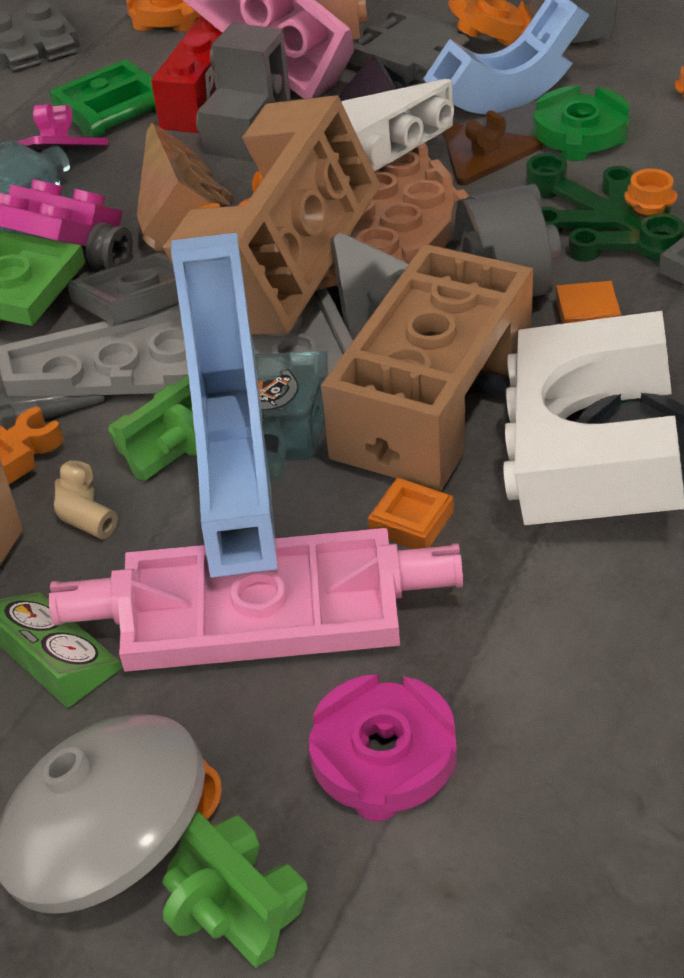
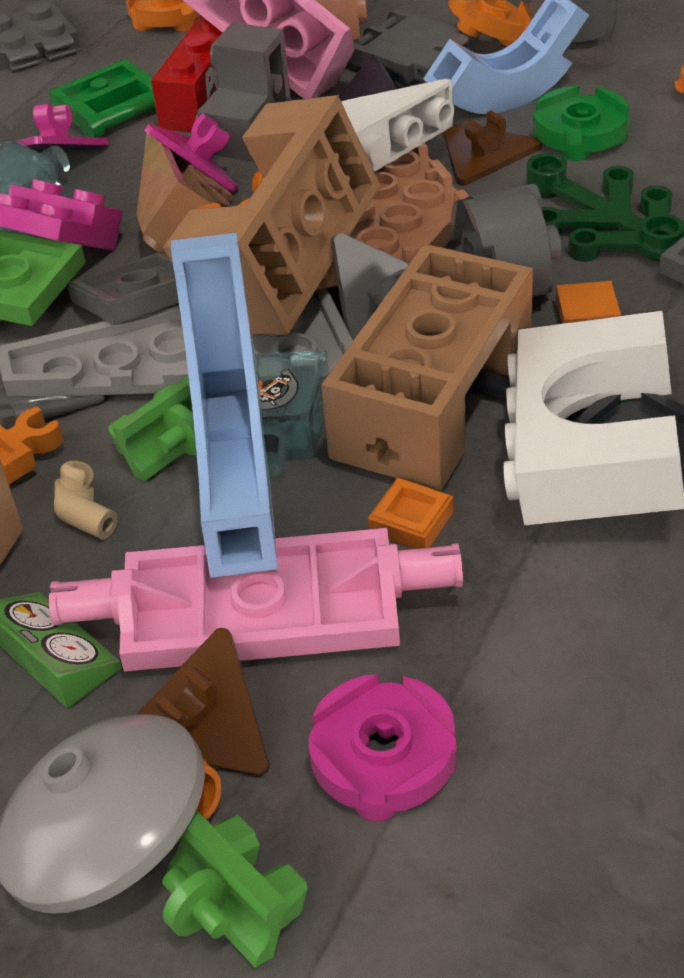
dark grey bush [86,222,133,269] -> none
orange plate [624,168,677,216] -> none
none -> reddish brown piece [137,628,270,776]
none -> dark pink piece [144,114,239,193]

